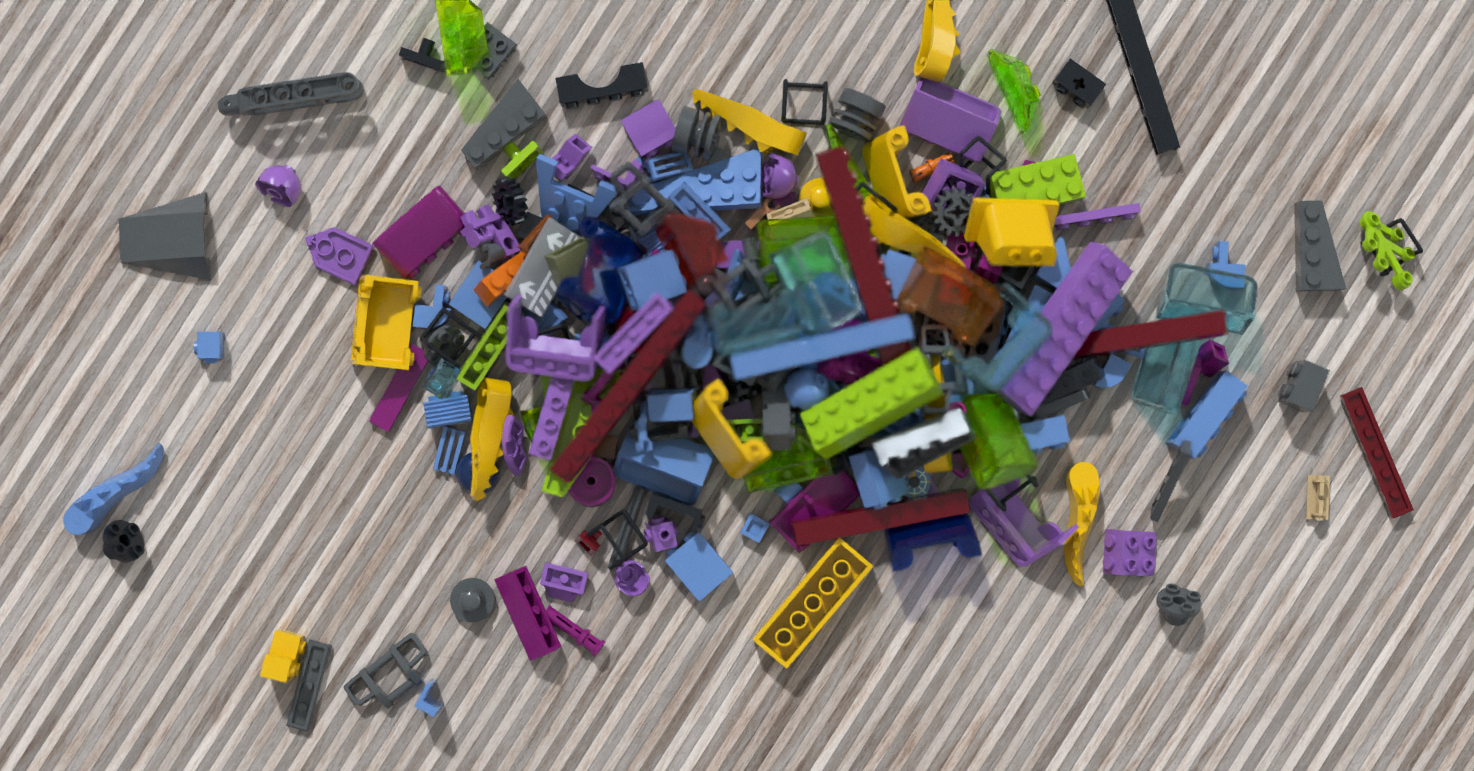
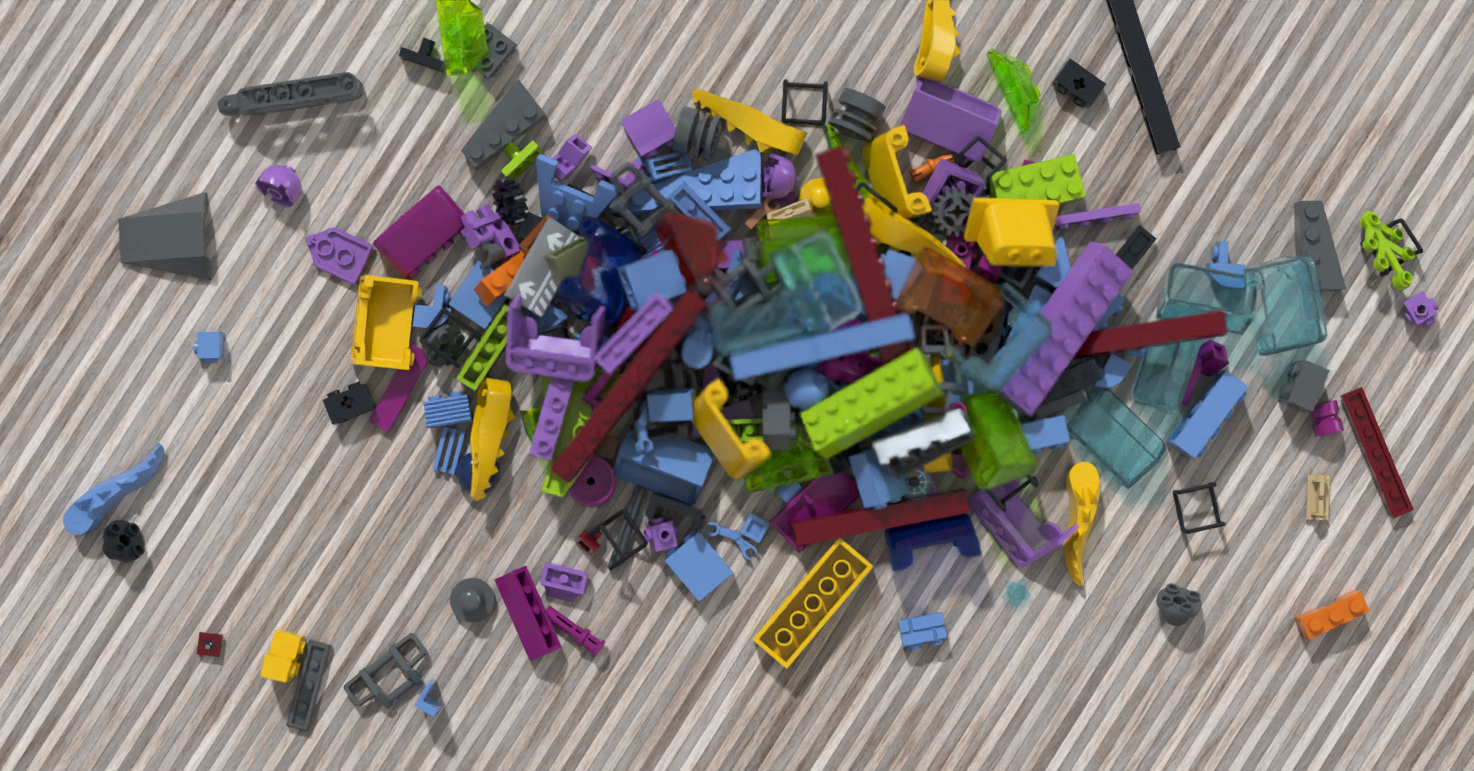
clear light blue brick [423,358,460,399] -> none
medium lavender tile [502,415,528,476] -> none
black arch [555,62,648,109] -> none
medium lavender hair [614,560,650,597] -> none
medium lavender bracket [1103,529,1157,576] -> none
dark grey tile [1150,440,1191,522] -> none
none -> dark red tile [197,632,223,657]
none -> black brick [323,381,376,425]
none -> medium blue piece [706,522,757,560]
none -> medium blue brick [897,612,947,651]
none -> clear light blue plate [1003,578,1031,607]
none -> clear light blue windscreen [1066,388,1166,490]
none -> black plate [1115,225,1157,270]
none -> black piece [1173,482,1225,534]
none -> clear light blue windscreen [1243,255,1327,356]
none -> orange arch [1294,590,1370,640]
none -> magenta wheel [1309,400,1344,437]
none -> medium lavender brick [1403,291,1439,328]

